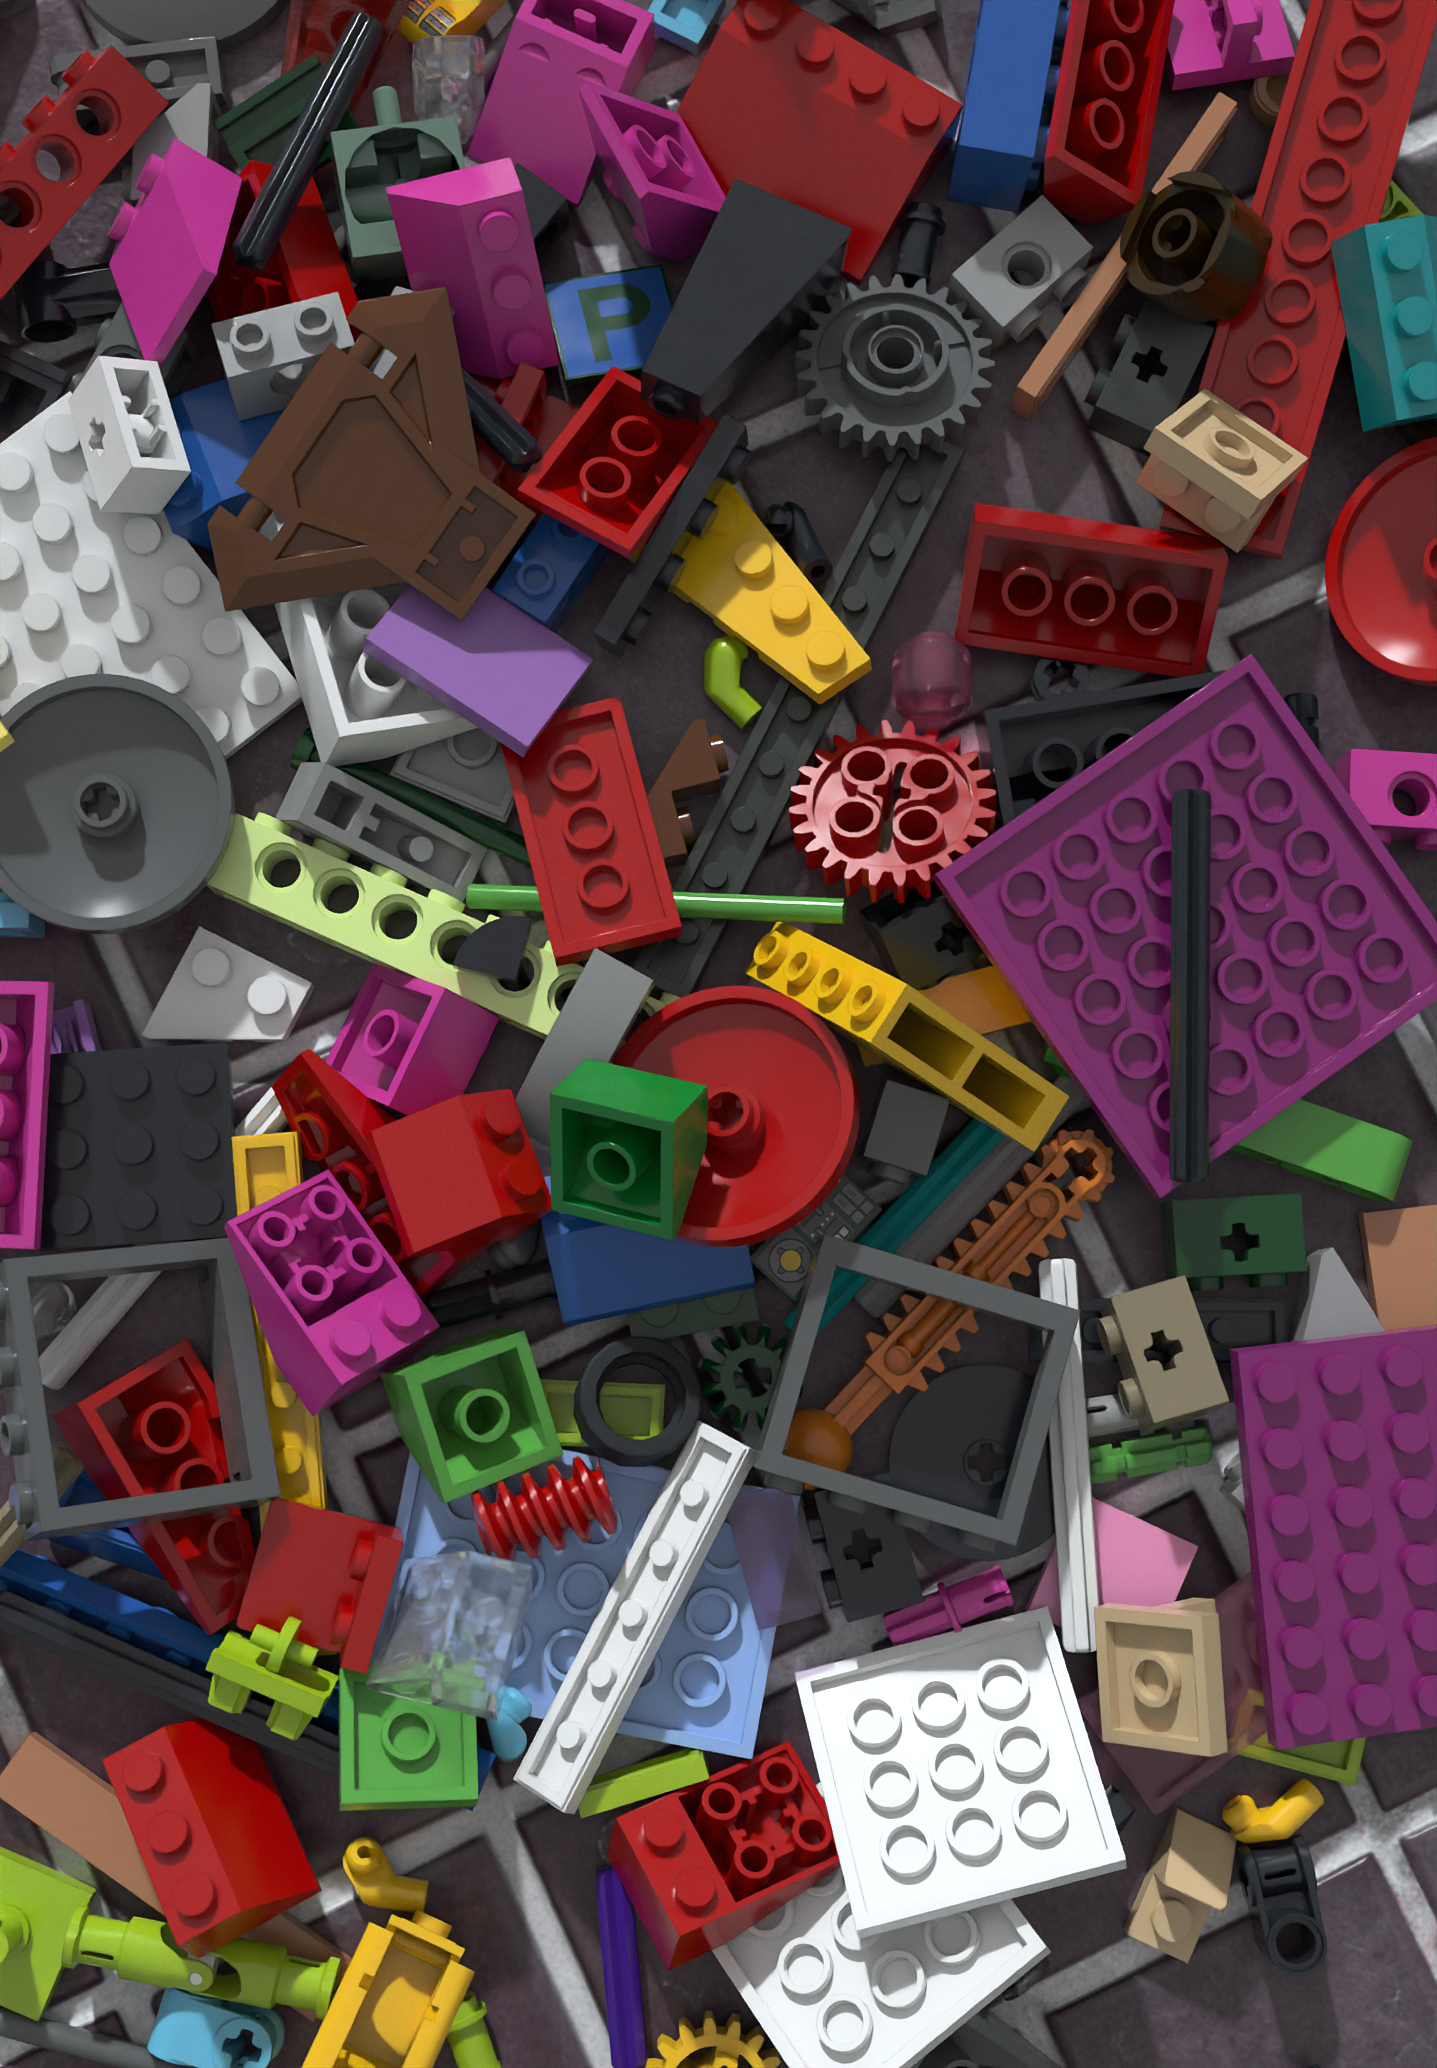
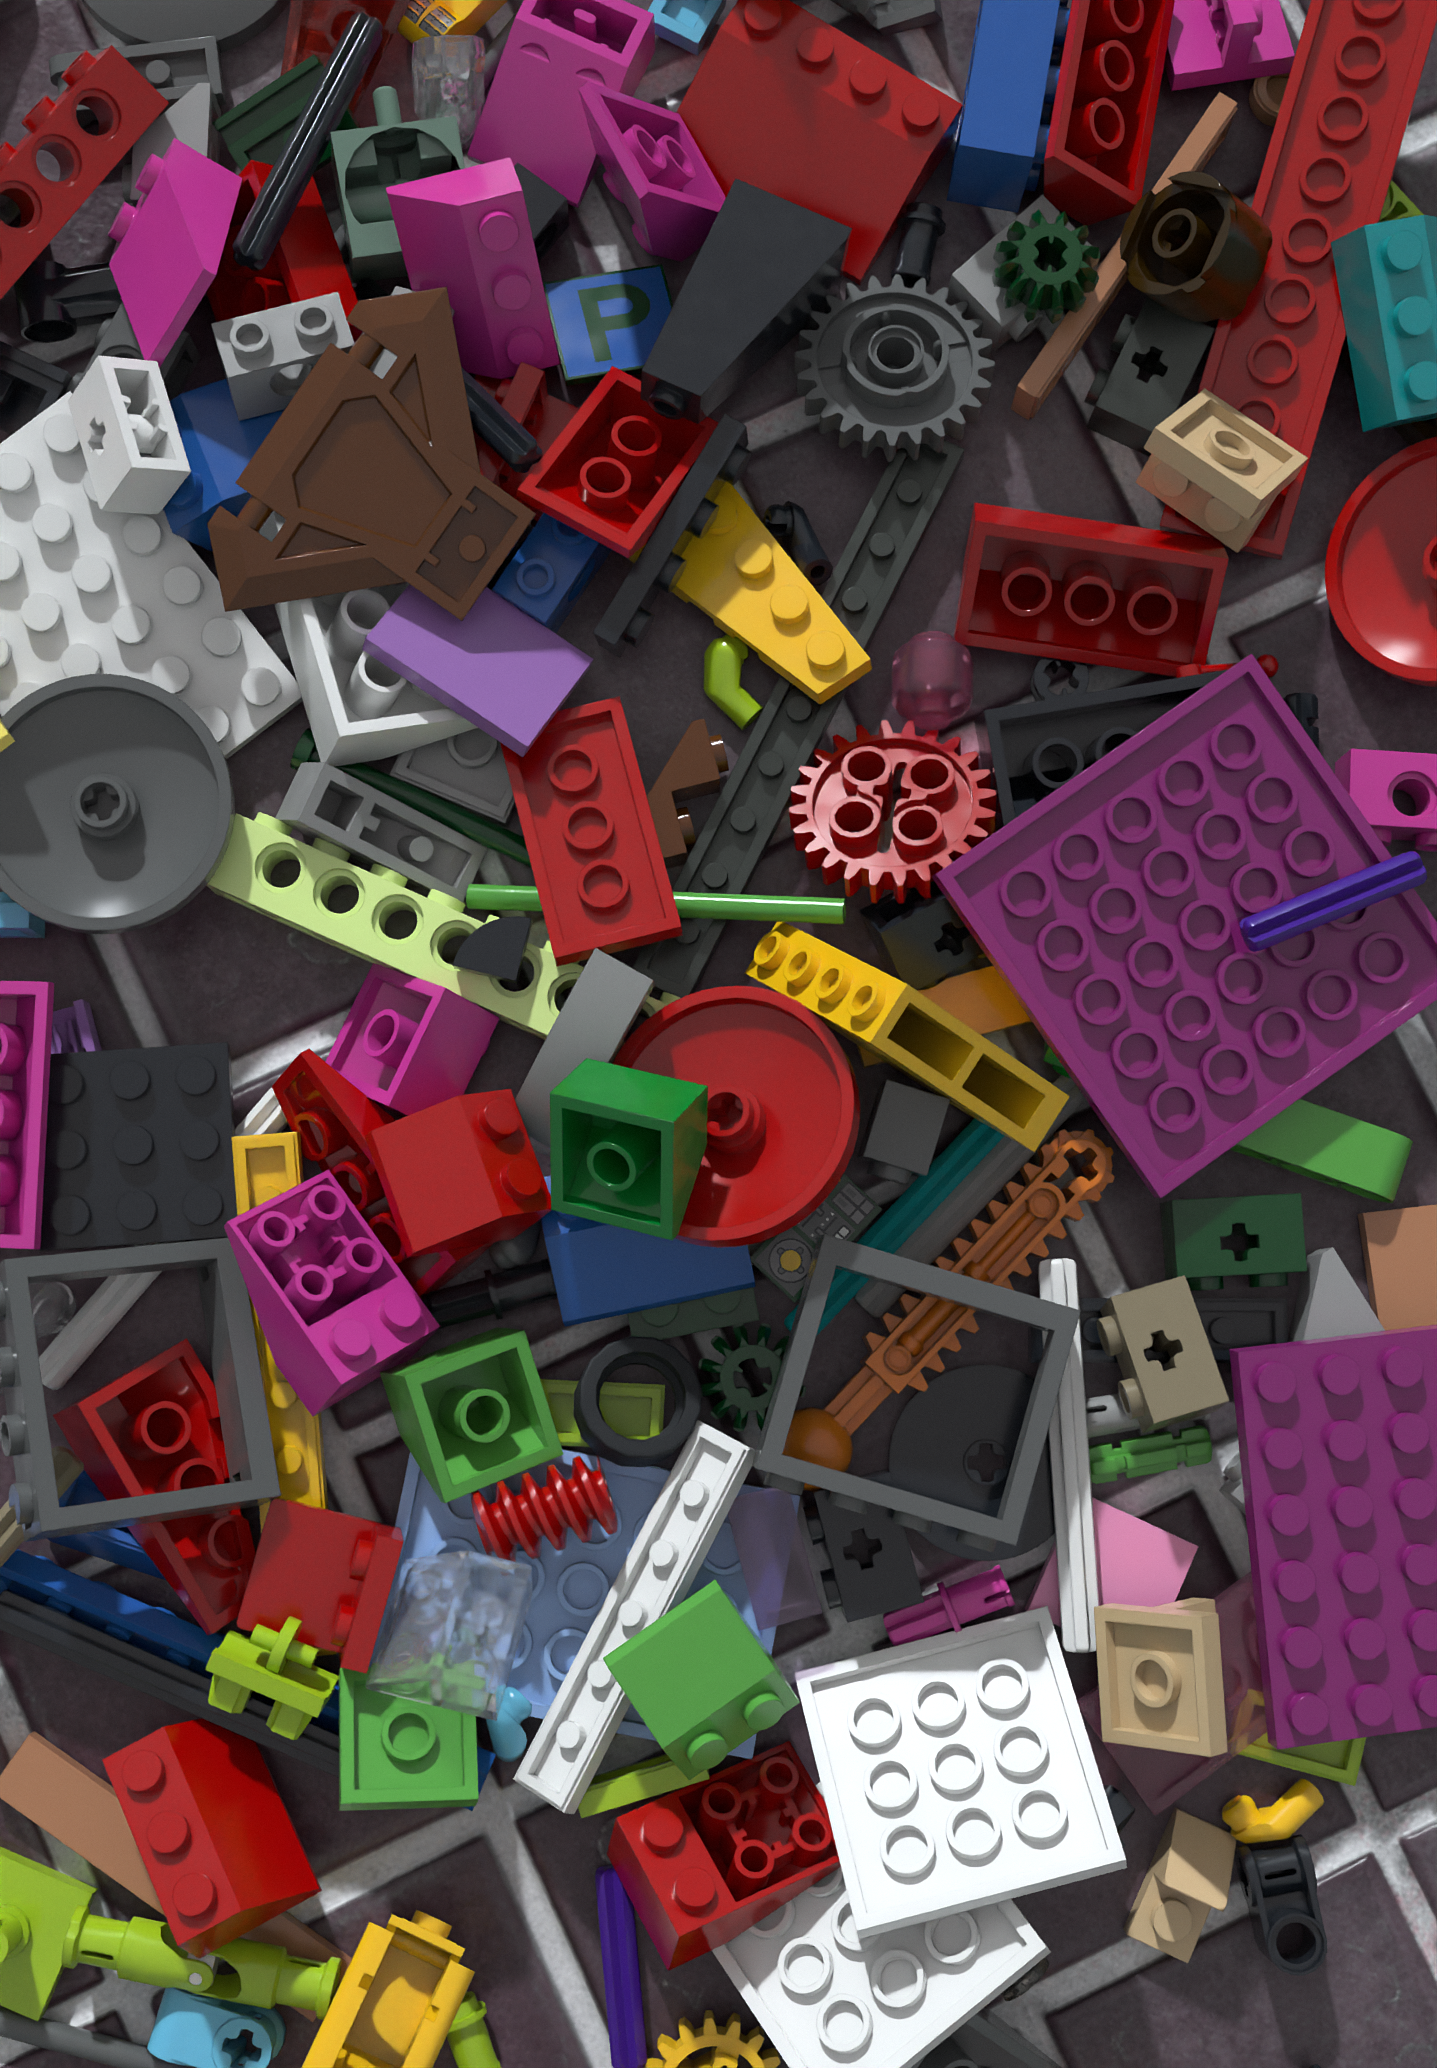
white wing [141,926,315,1042] -> none
yellow arm [343,1837,429,1913] -> none
black axle [1169,789,1211,1182] -> none
none -> bright green slope [603,1580,800,1780]
none -> dark green gear [992,209,1100,324]
none -> red hinge [1175,654,1279,678]
none -> dark purple axle [1239,851,1427,952]

